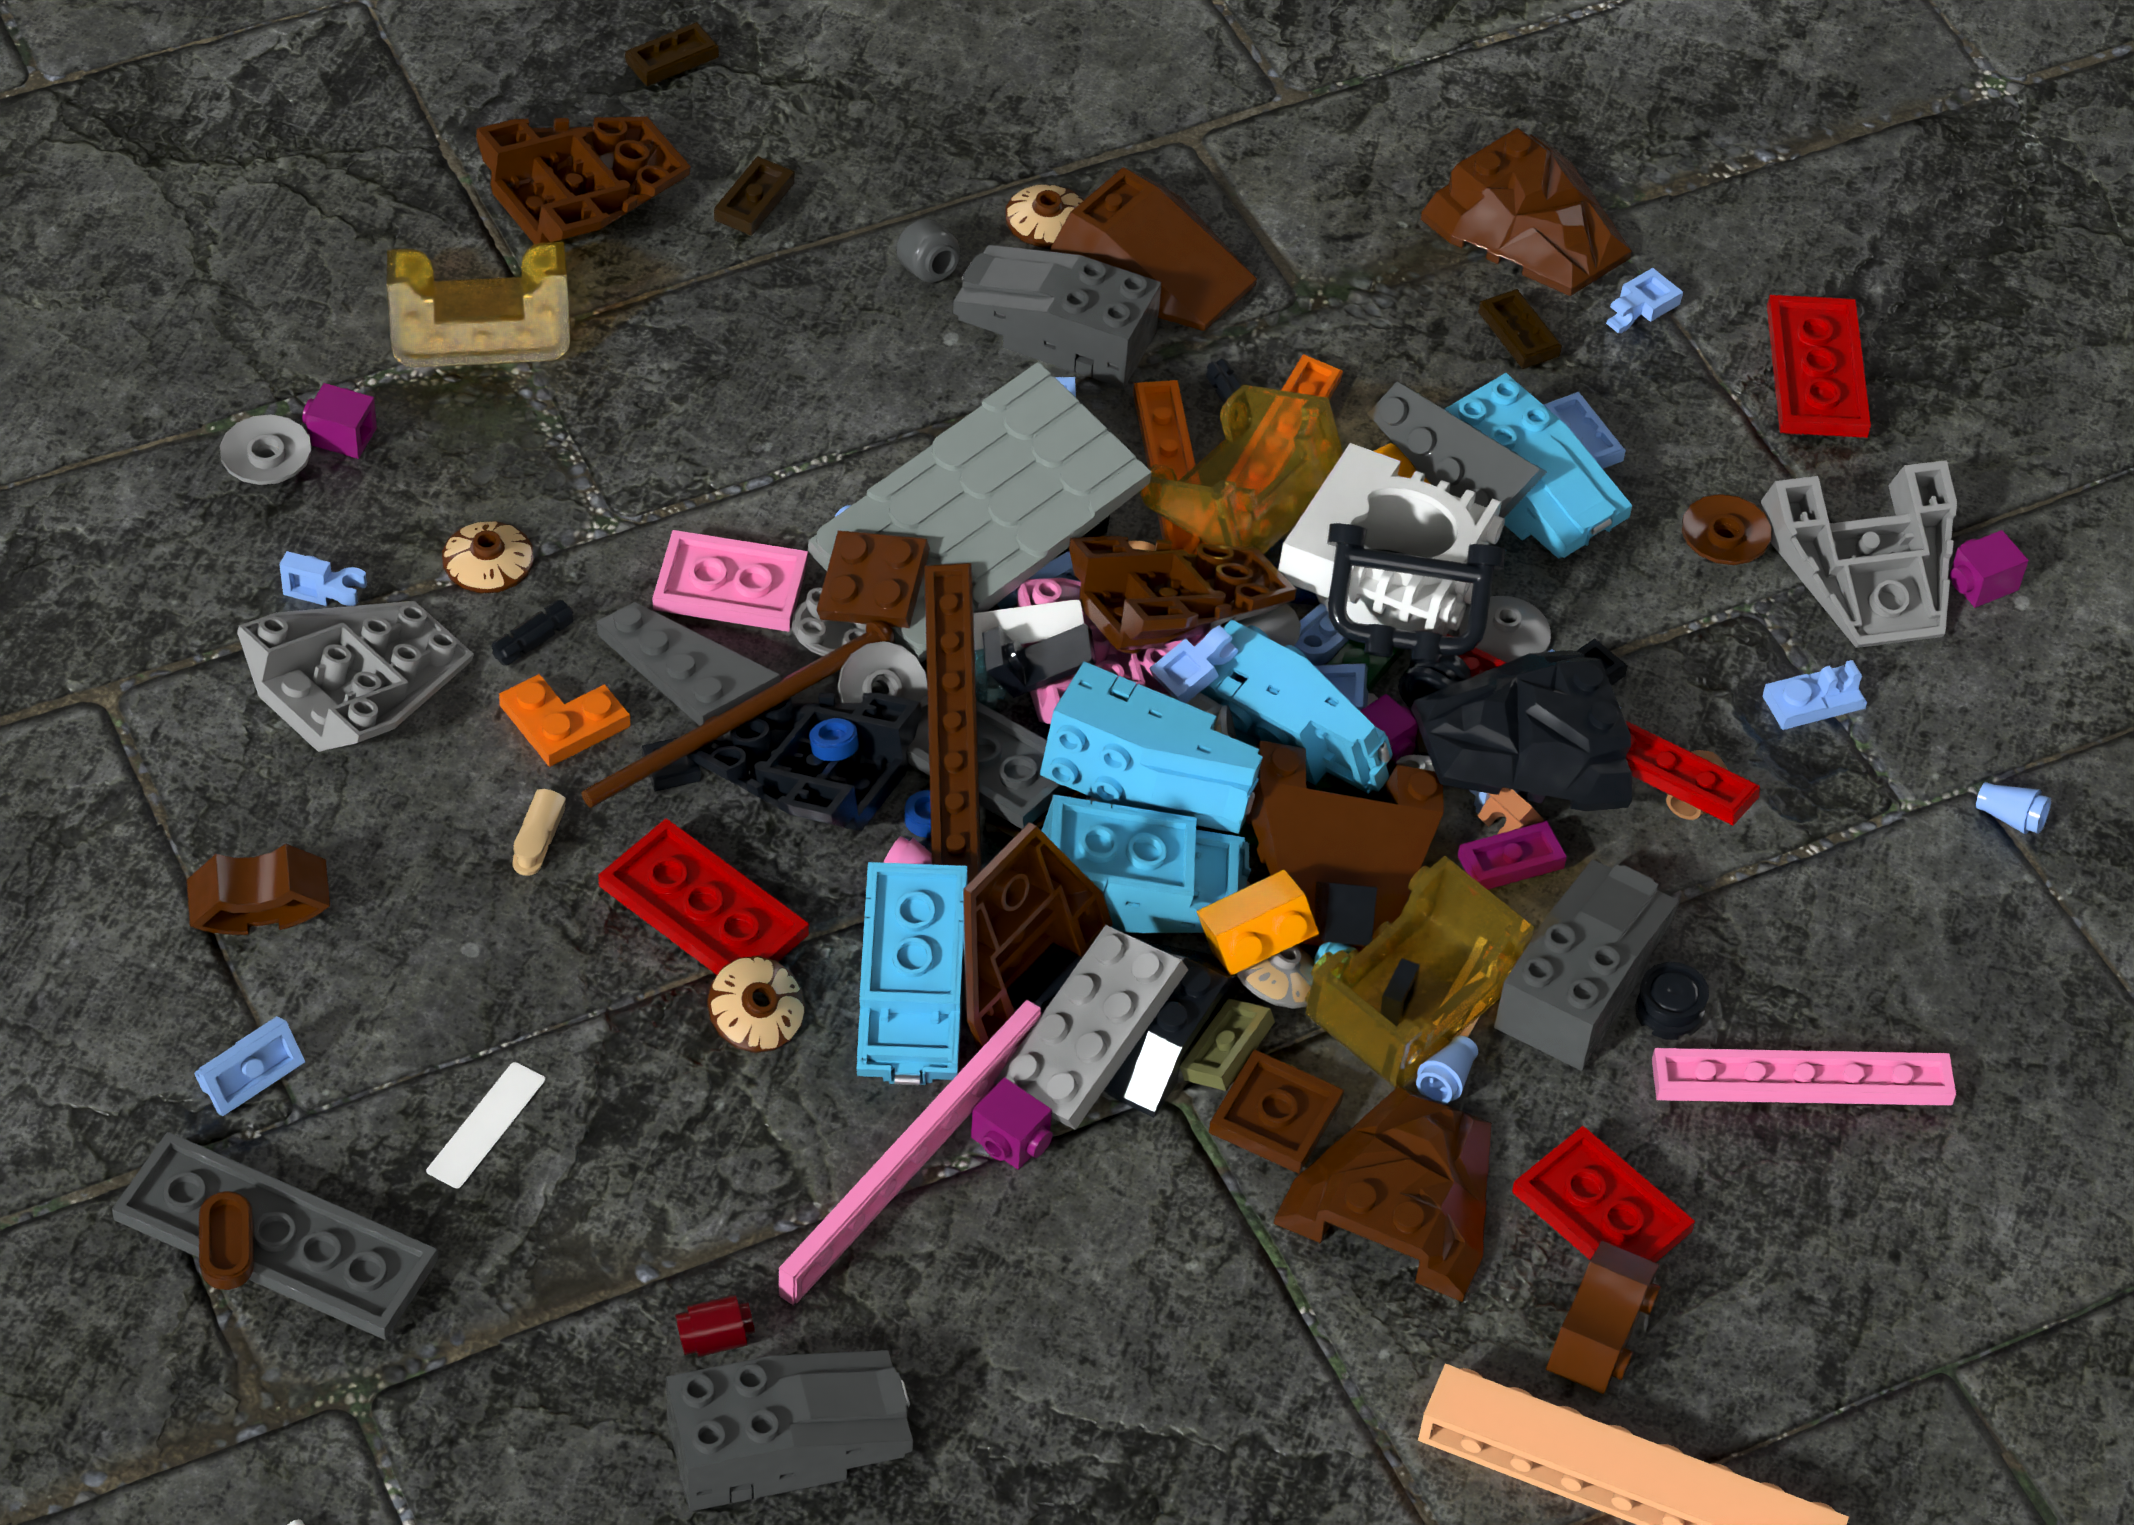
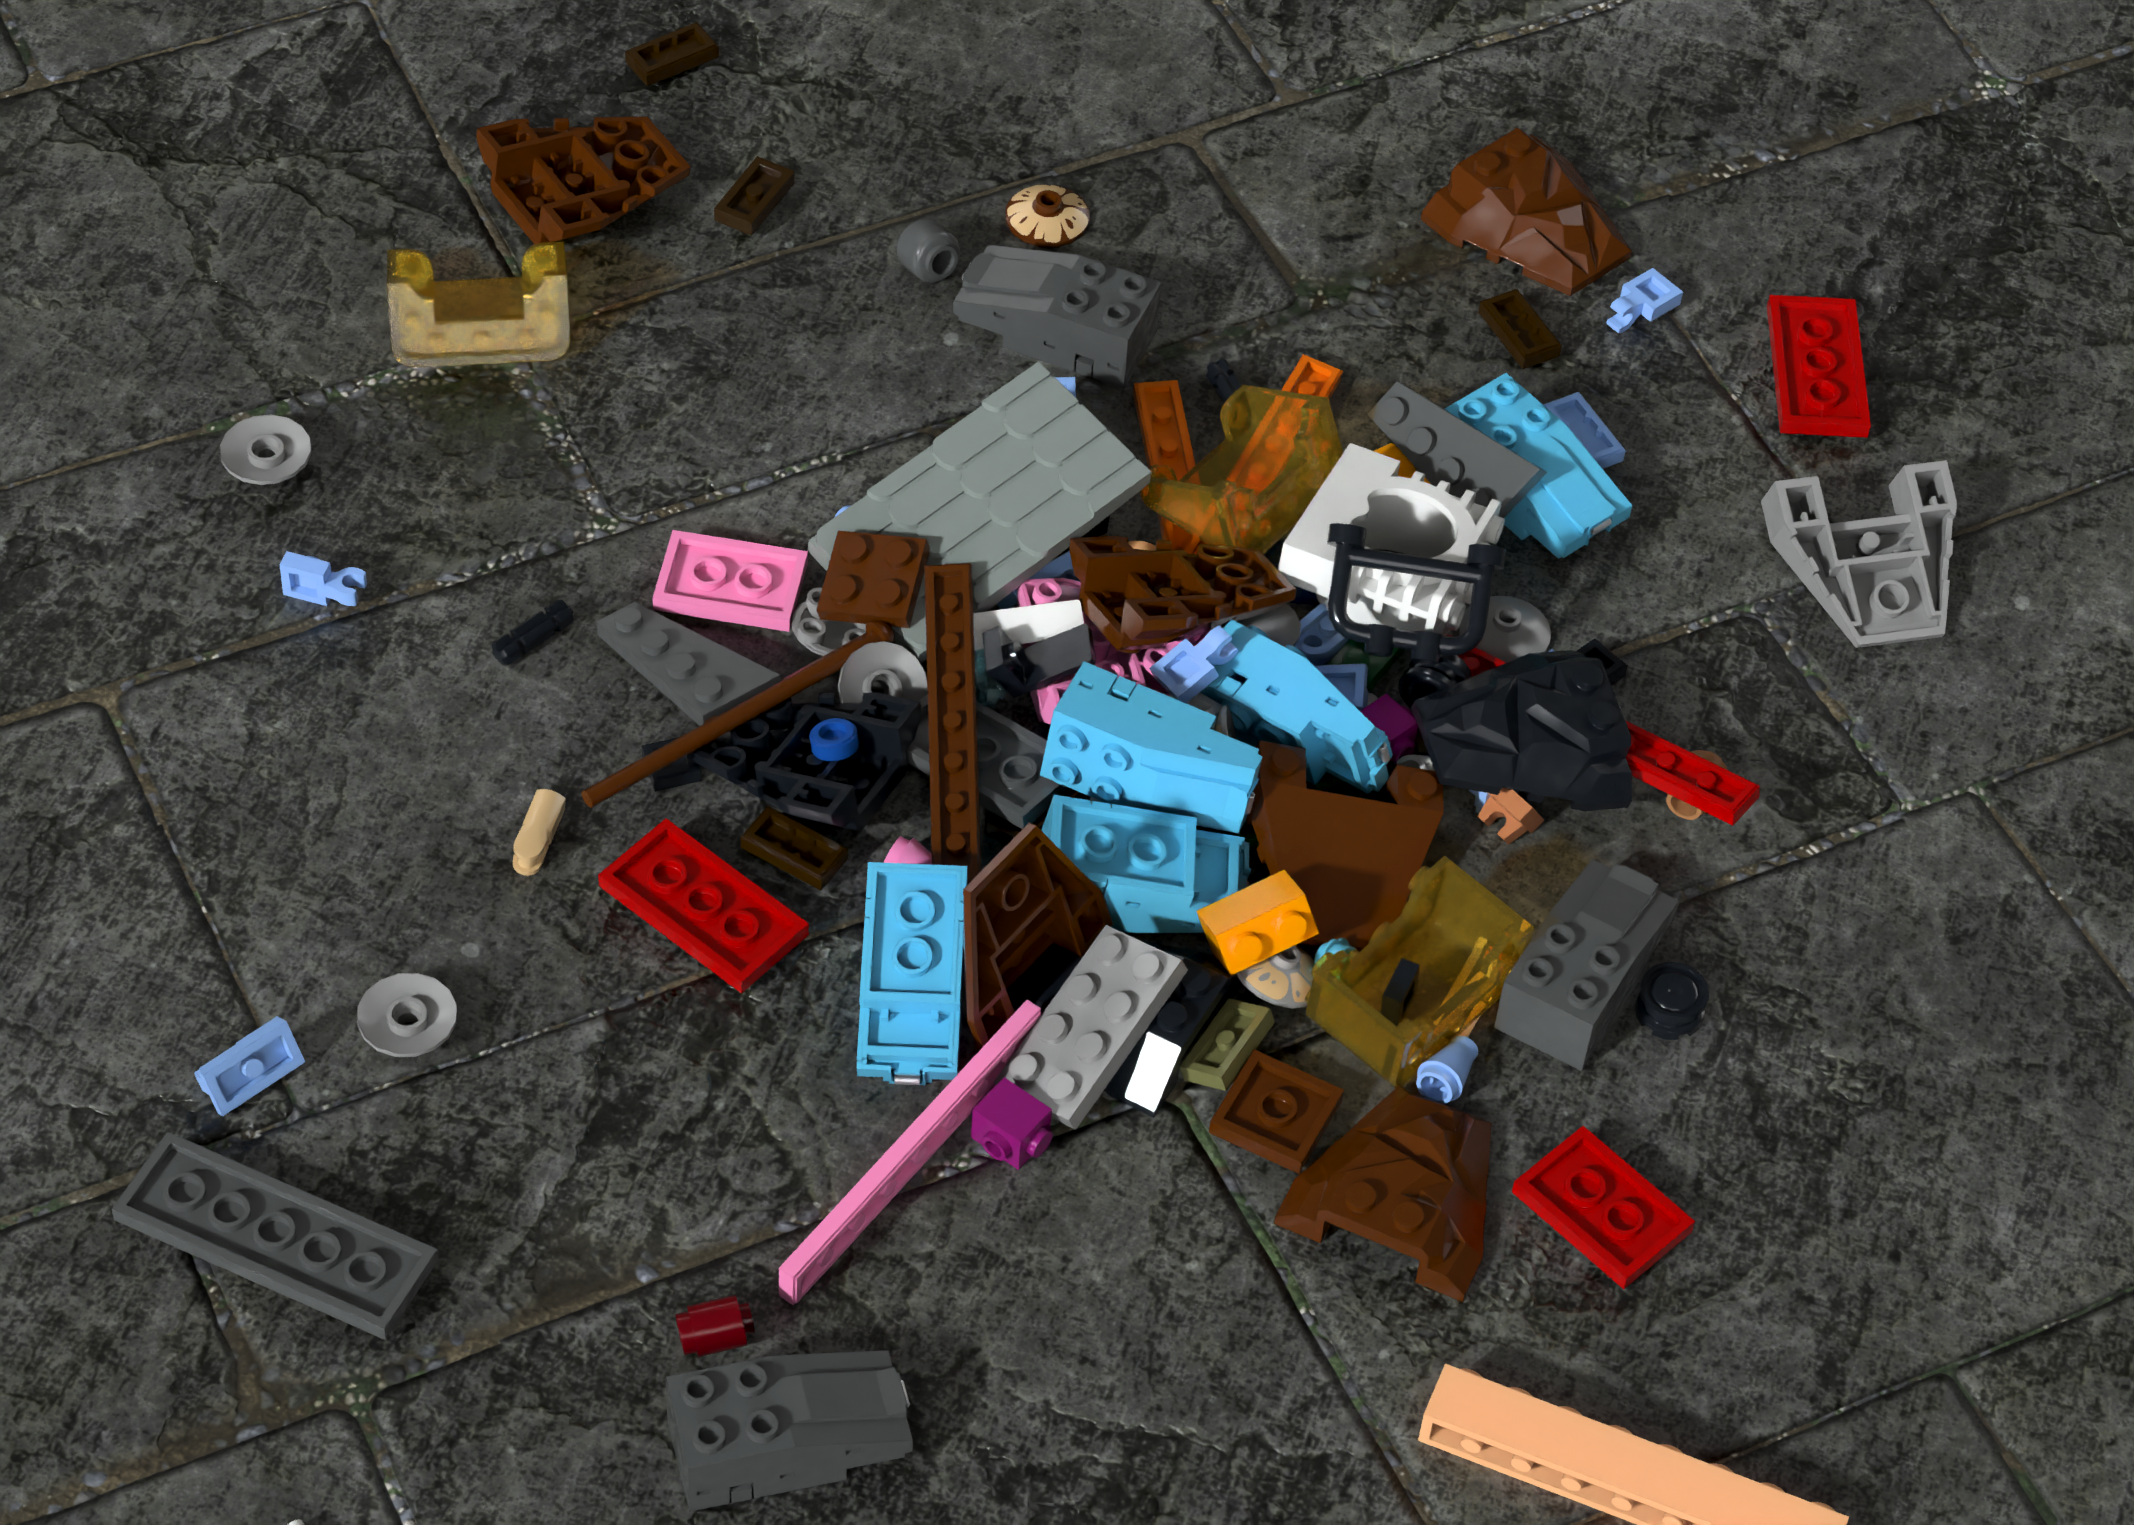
reddish brown brick [187,844,330,935] -> none
reddish brown tile [199,1191,254,1290] -> none
light grey wedge [237,601,474,752] -> none
magenta brick [302,383,377,459] -> none
white sticker [426,1062,545,1188] -> none
tan dish [442,521,534,593] -> none
orange plate [499,674,630,767] -> none
tan dish [707,956,805,1053] -> none
blue tile [904,790,931,838] -> none
reddish brown wedge [1049,167,1257,331] -> none
black brick [1315,882,1377,946] -> none
magenta plate [1458,821,1567,892] -> none
reddish brown brick [1546,1241,1661,1394] -> none
bright pink plate [1652,1048,1956,1105] -> none
reddish brown dish [1682,494,1771,565] -> none
light blue plate [1763,660,1867,730] -> none
magenta brick [1949,530,2029,608] -> none
light blue cone [1976,782,2051,834] -> none
none -> light grey dish [357,973,457,1057]
none -> dark brown plate [741,806,848,891]

